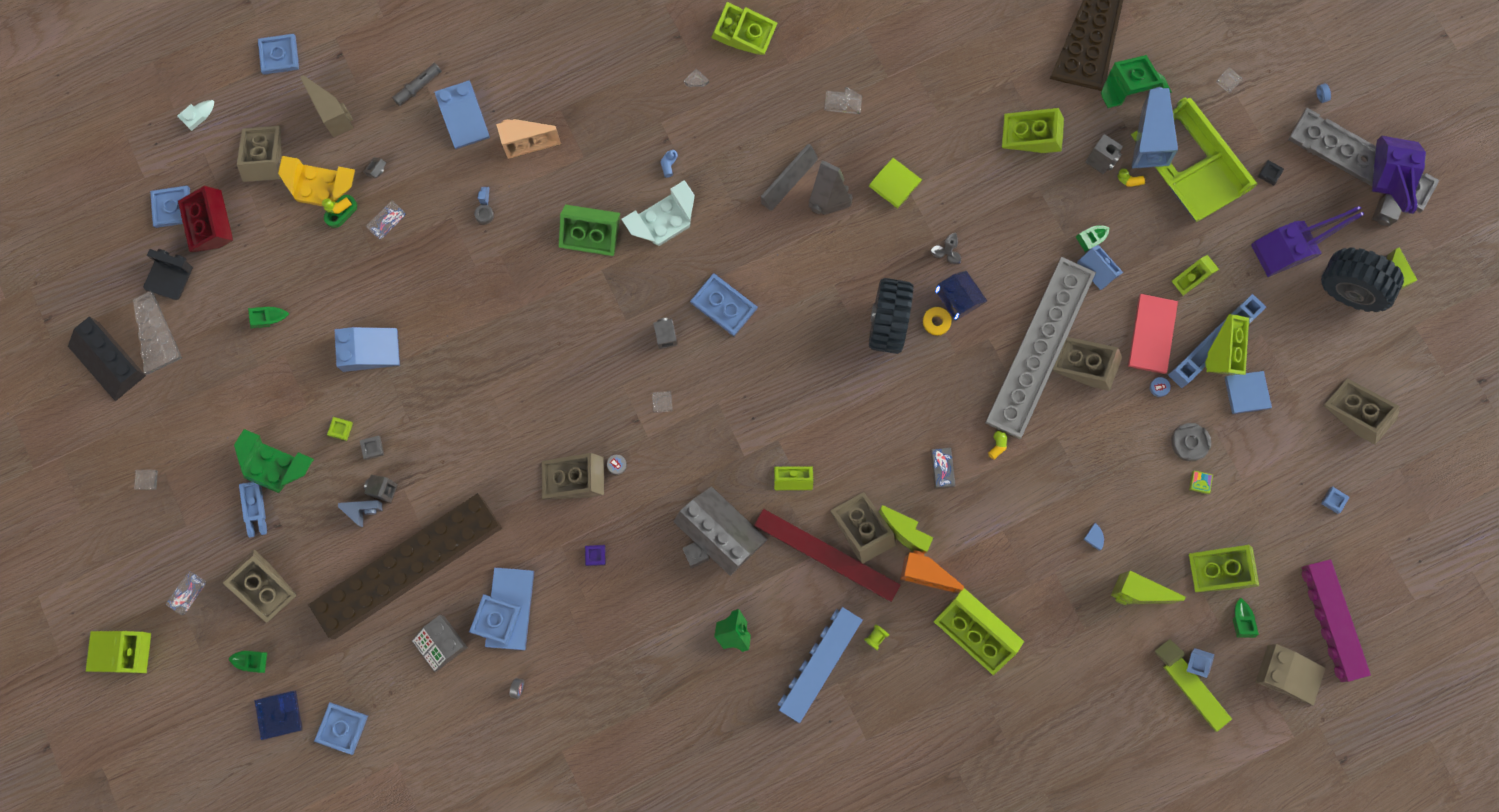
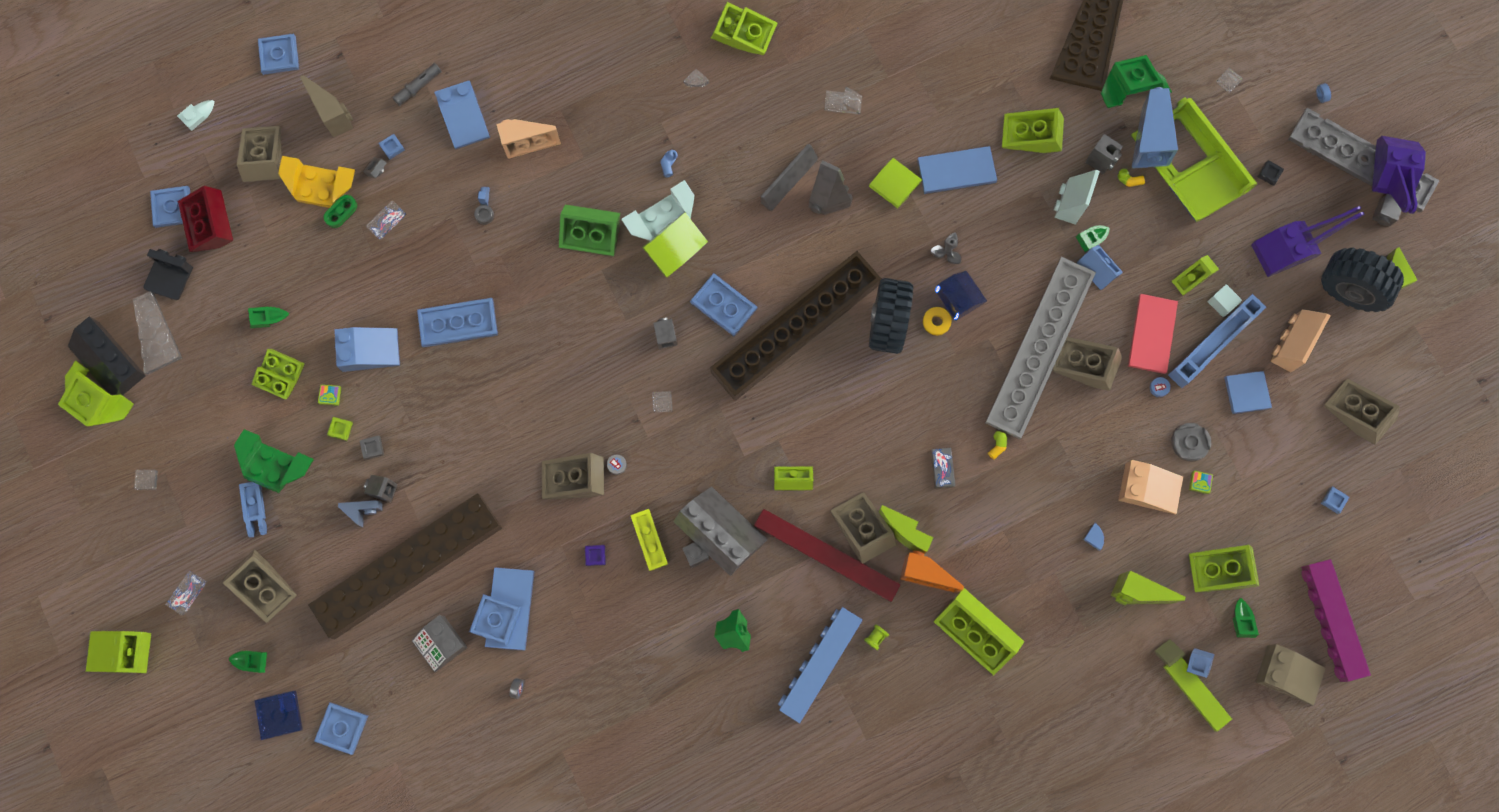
arm [322,197,352,214] -> none
lime slope [1205,314,1249,375] -> none
none -> lime piece [58,361,134,426]
none -> lime slope [251,349,305,399]
none -> tile [318,385,341,406]
none -> medium blue tile [378,134,405,160]
none -> medium blue tile [417,298,498,347]
none -> neon yellow plate [630,509,668,571]
none -> lime slope [642,212,708,277]
none -> dark brown brick [710,251,882,401]
none -> medium blue tile [917,146,997,194]
none -> light aqua slope [1054,170,1100,225]
none -> light nougat slope [1118,460,1183,514]
none -> light aqua panel [1207,284,1242,317]
none -> light nougat slope [1271,309,1331,373]

